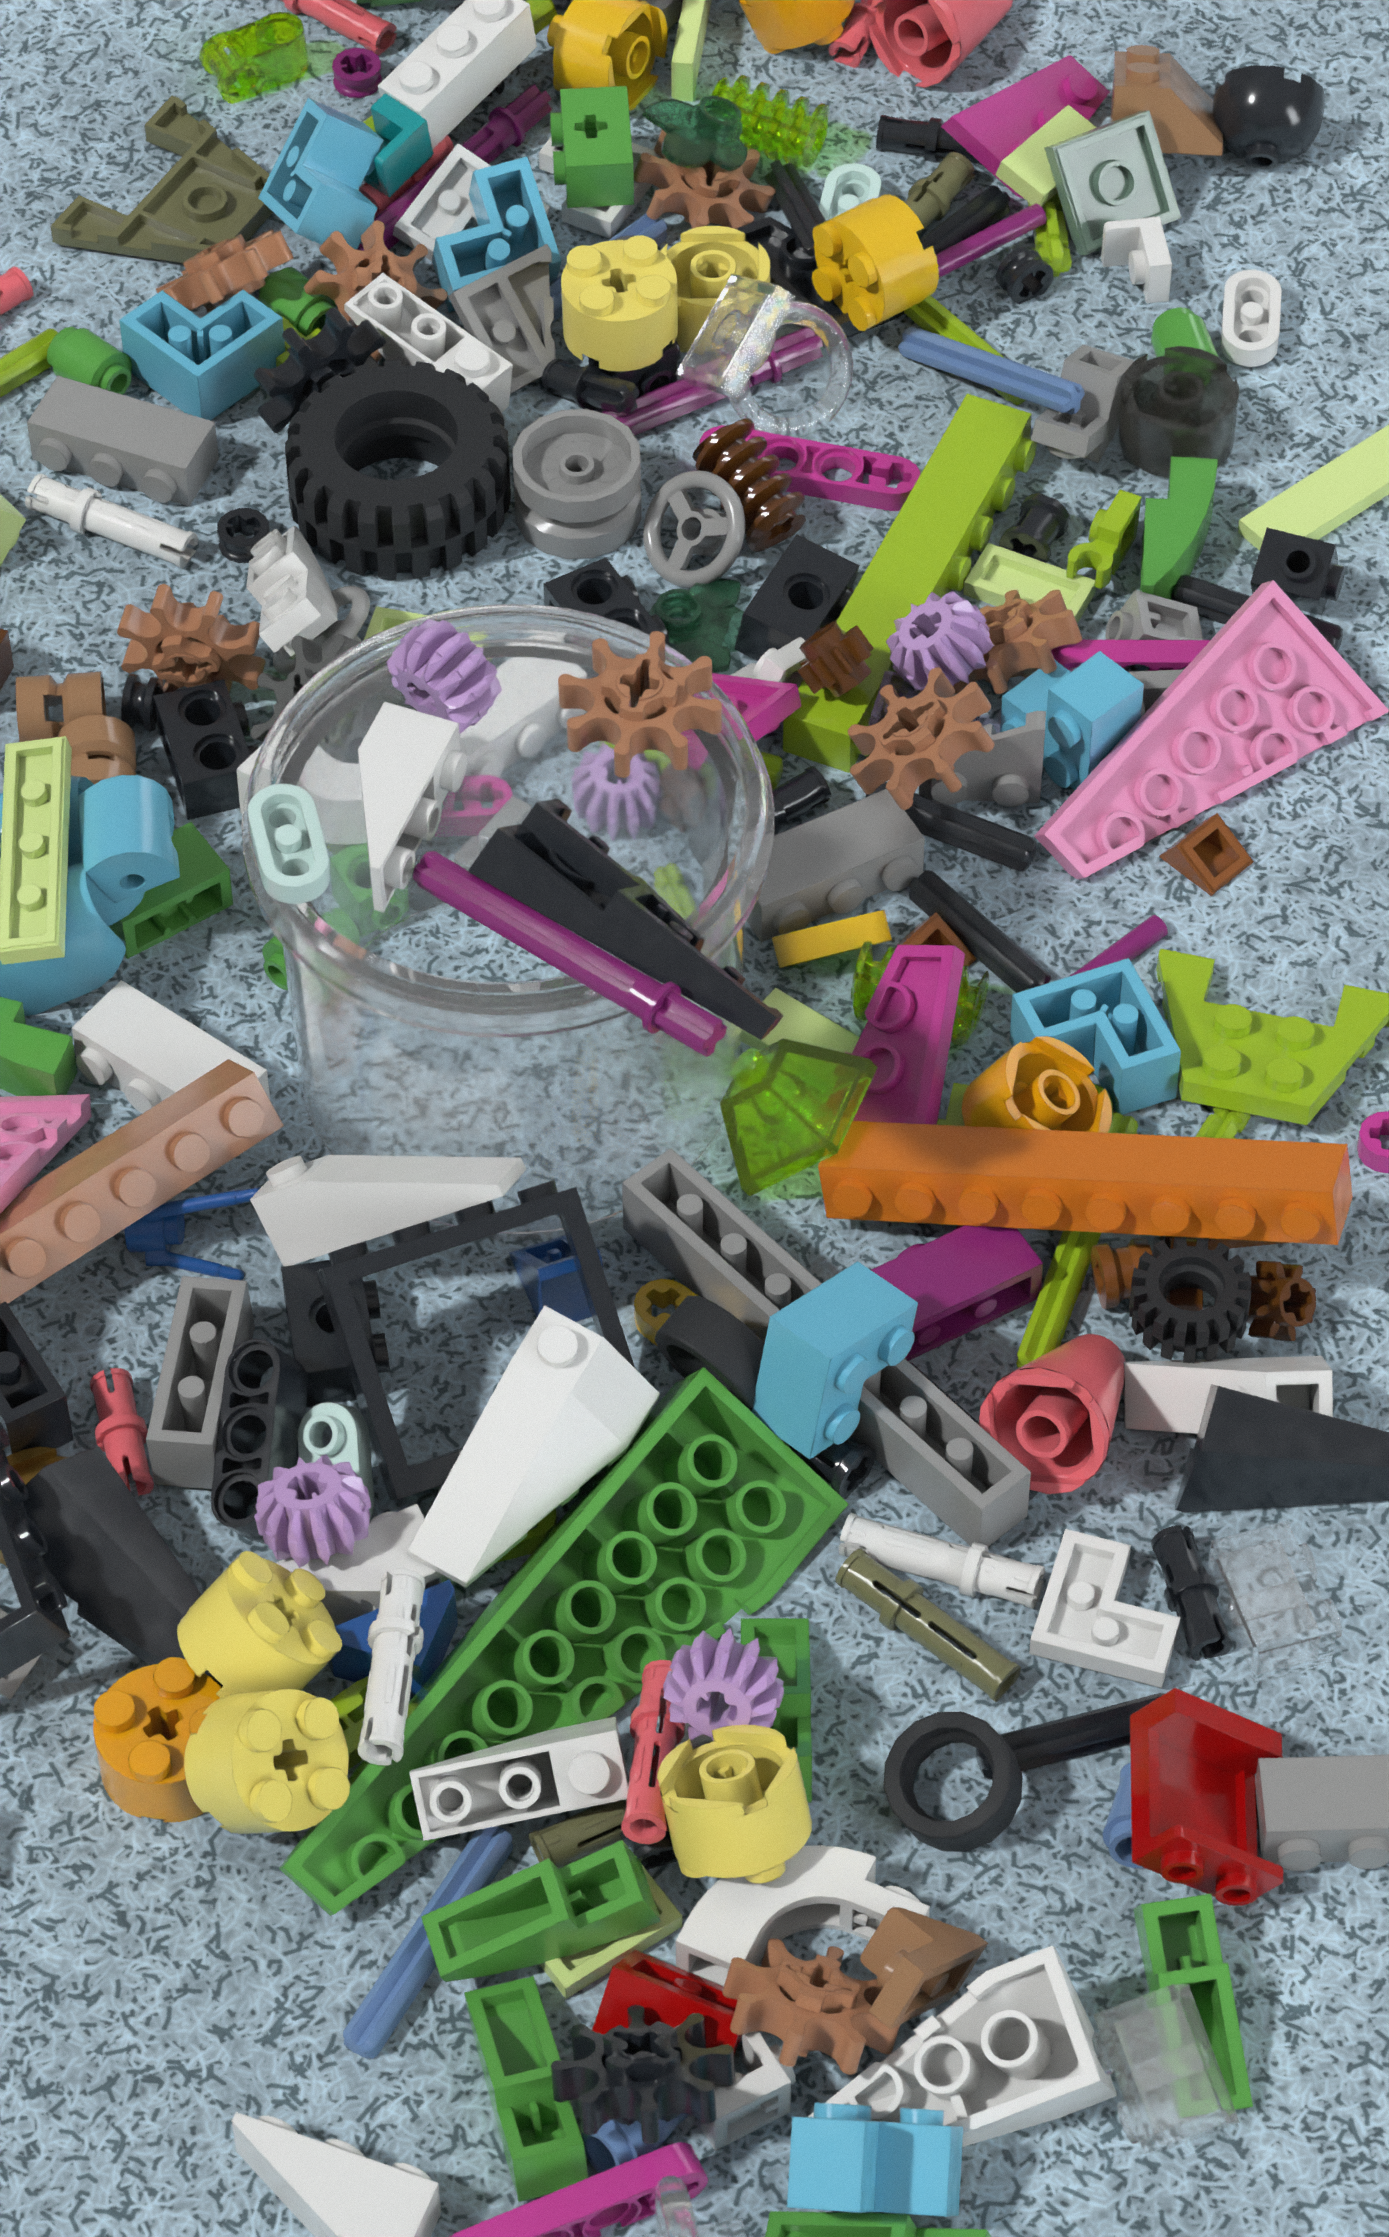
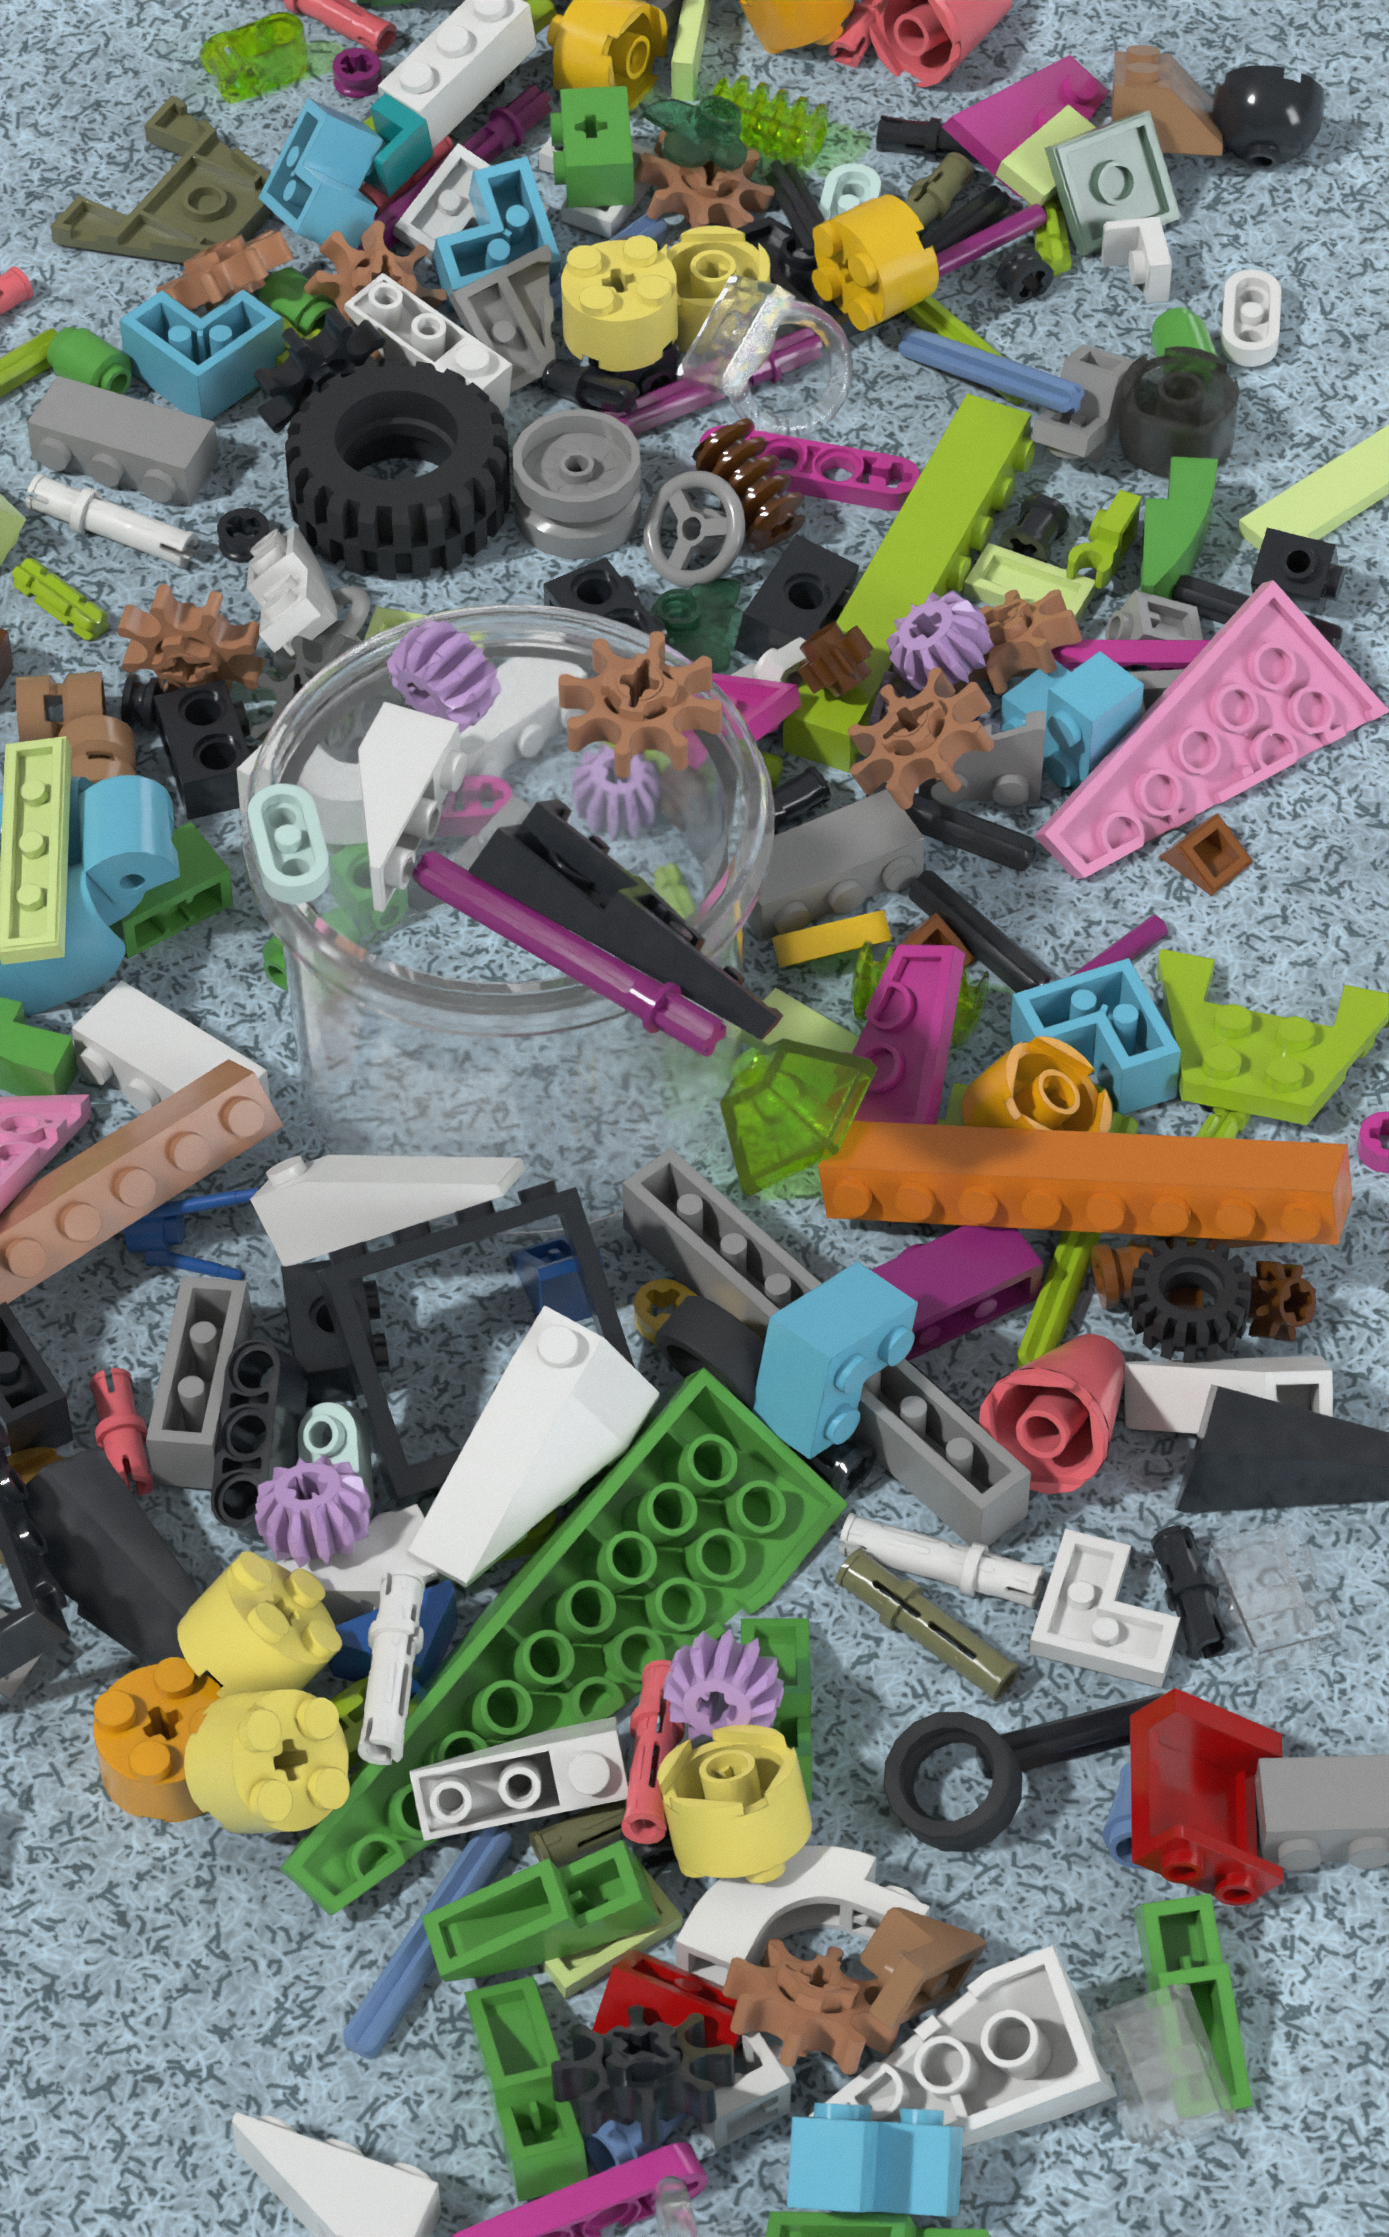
none -> lime axle [12,558,109,642]

